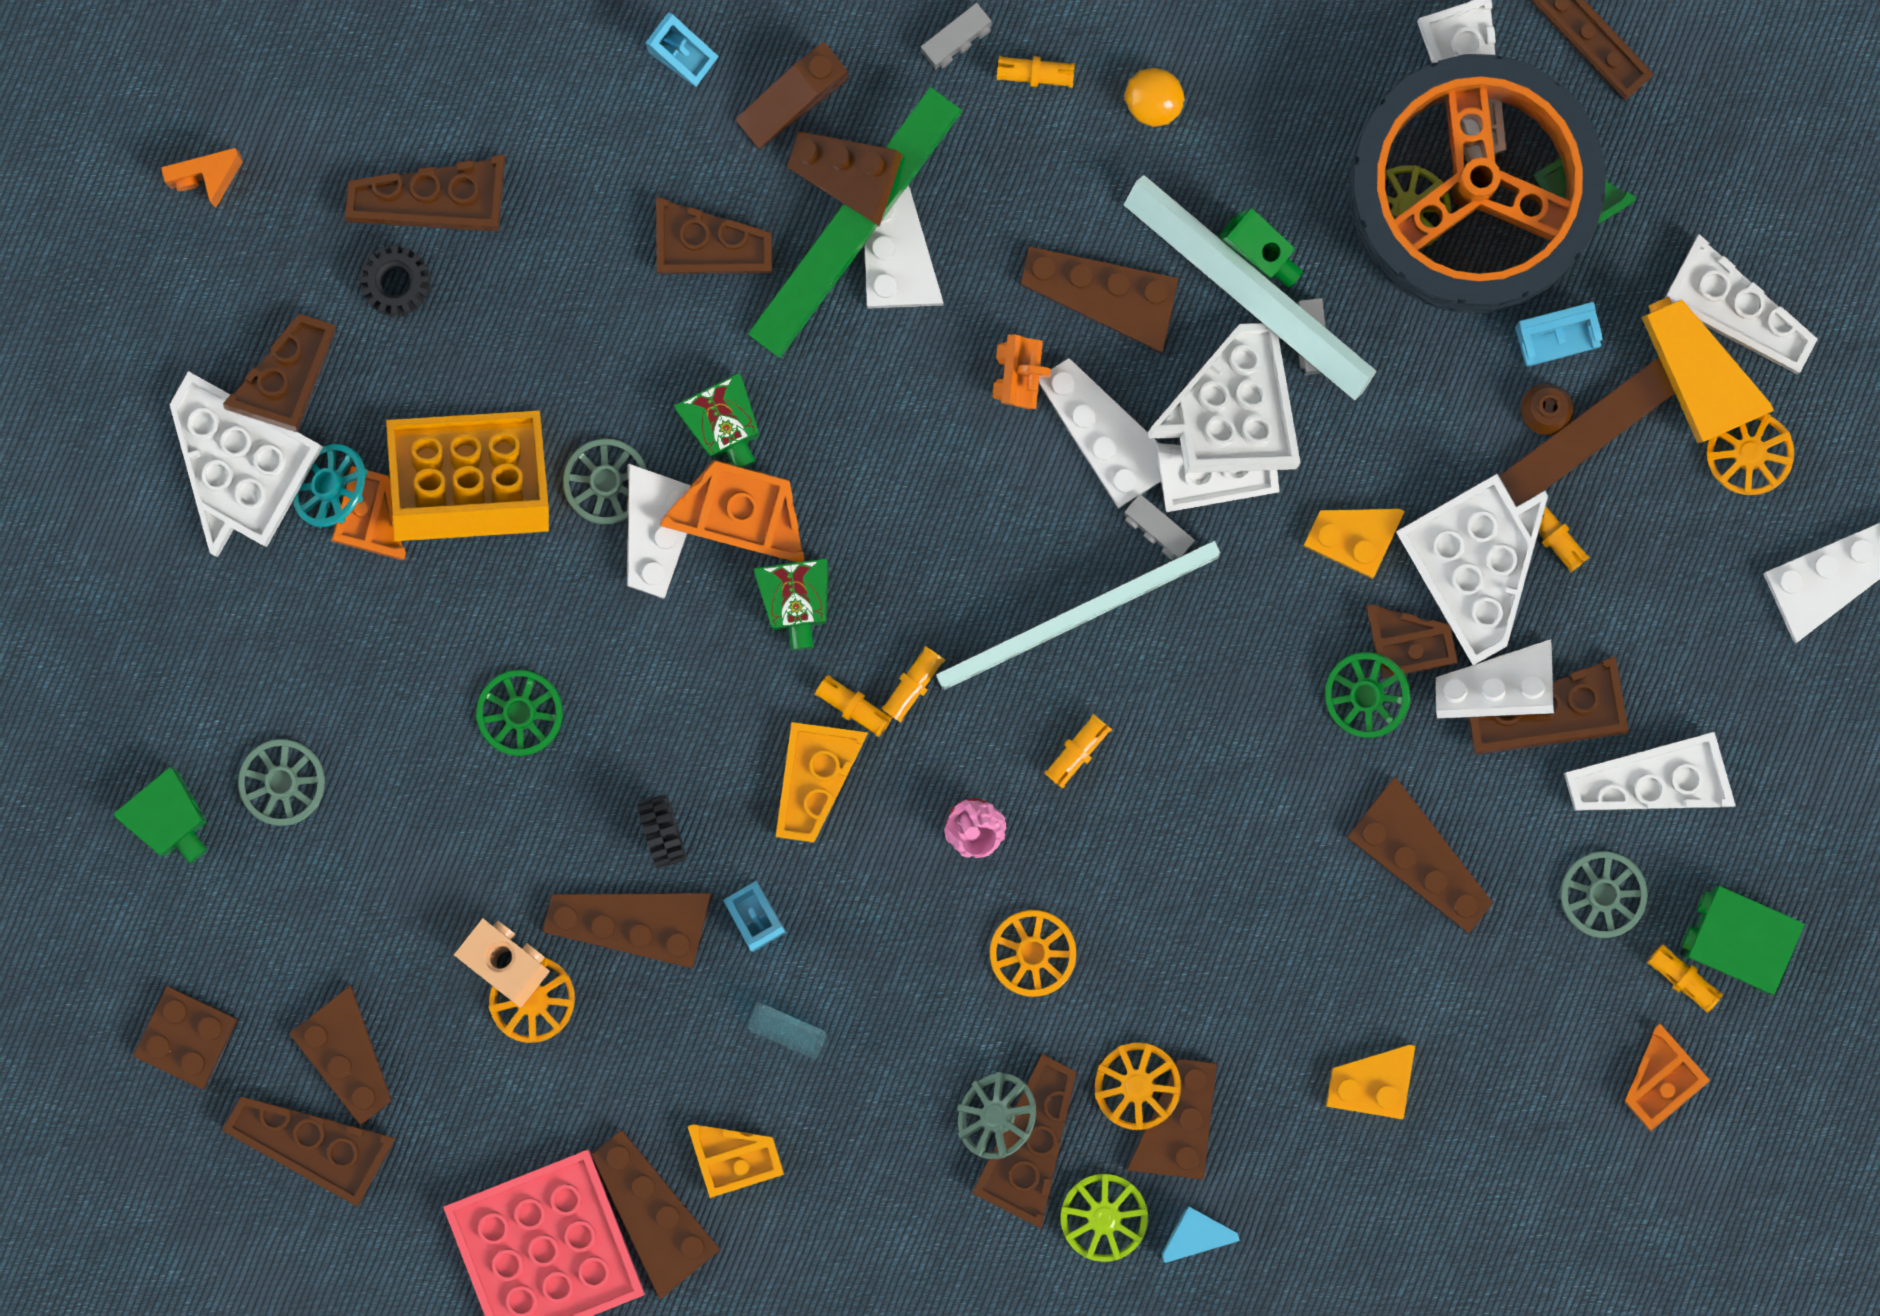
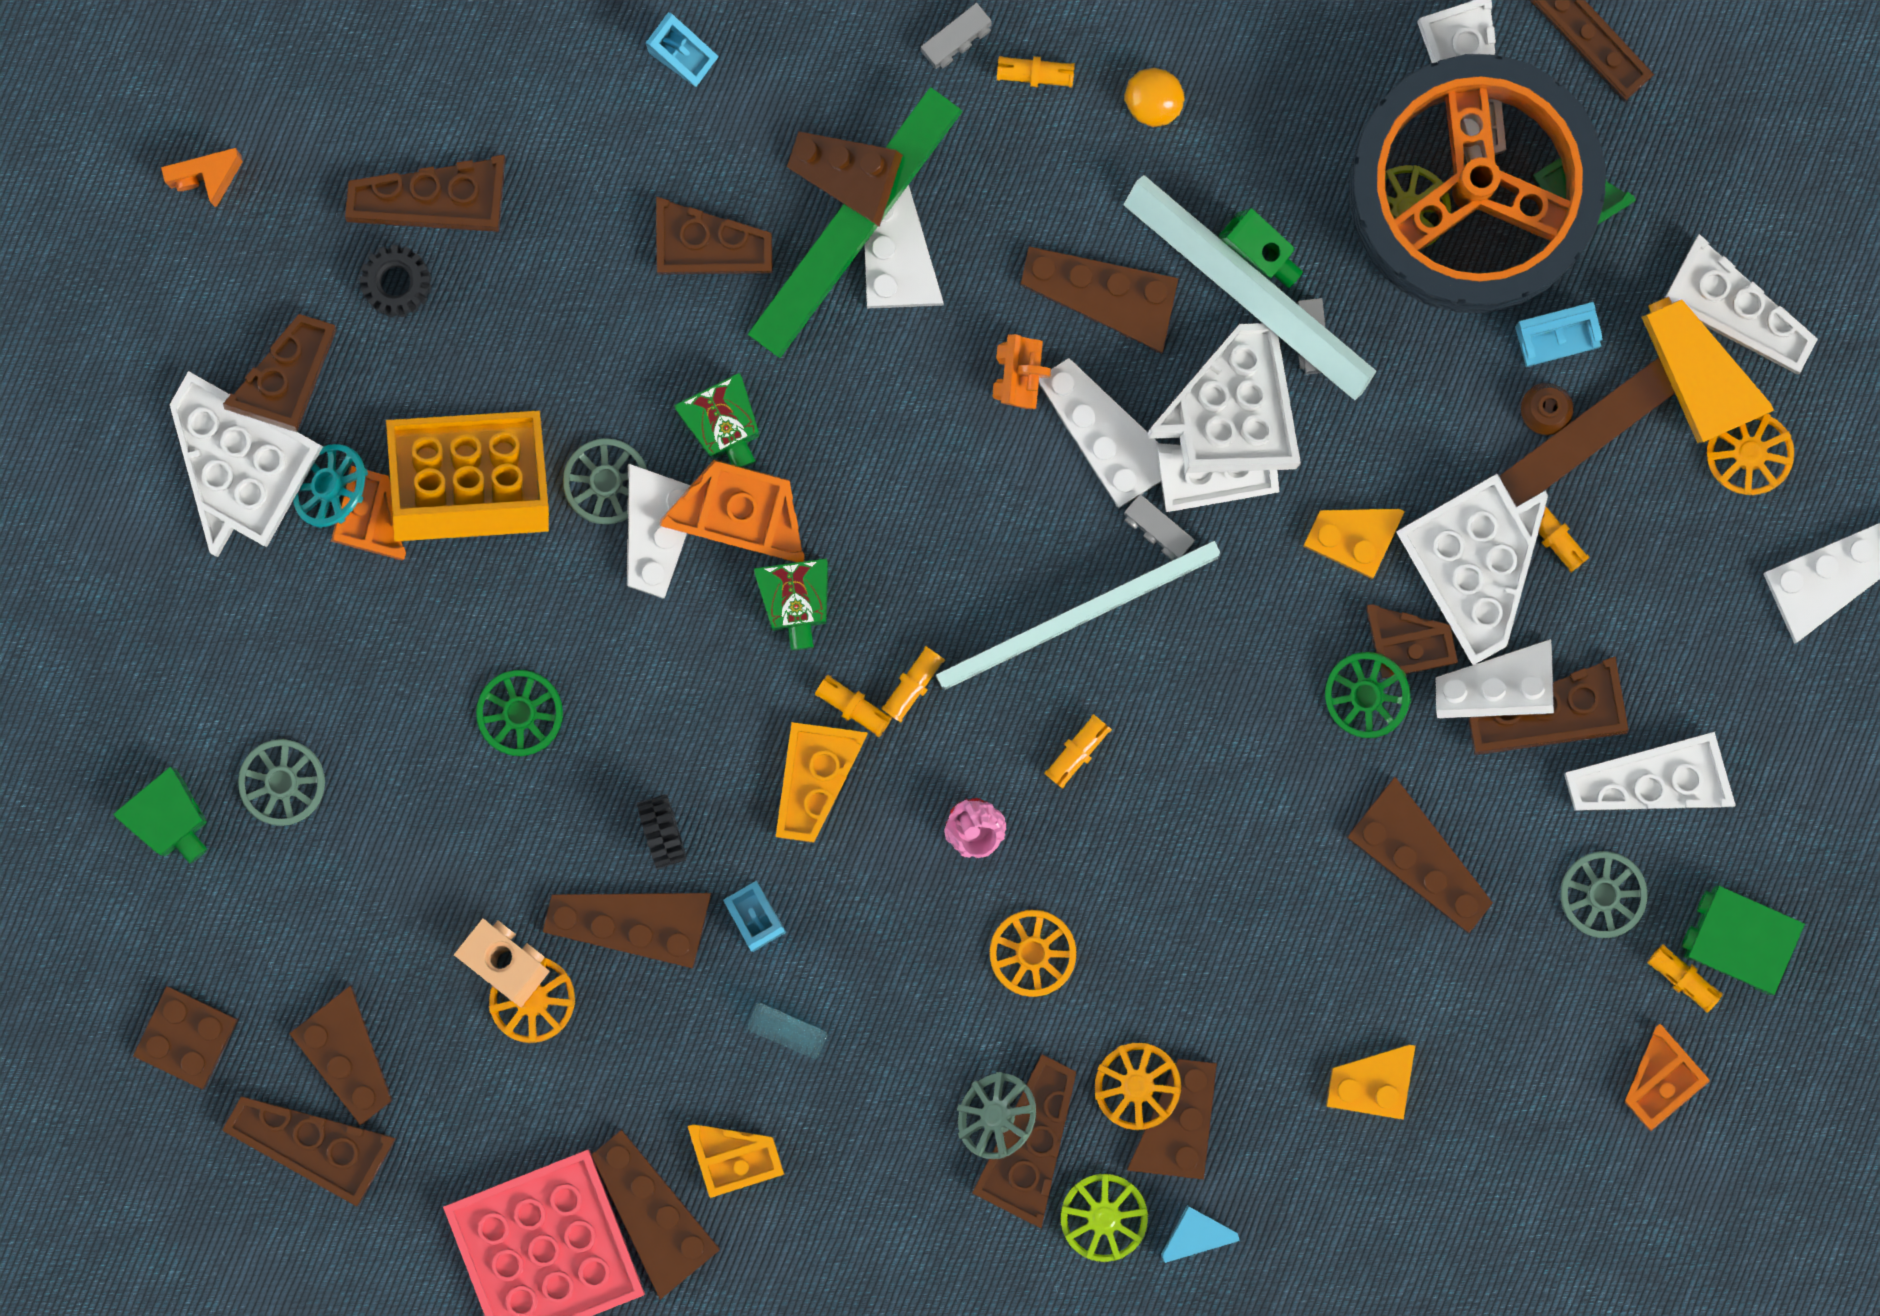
reddish brown slope [735,41,849,150] -> none

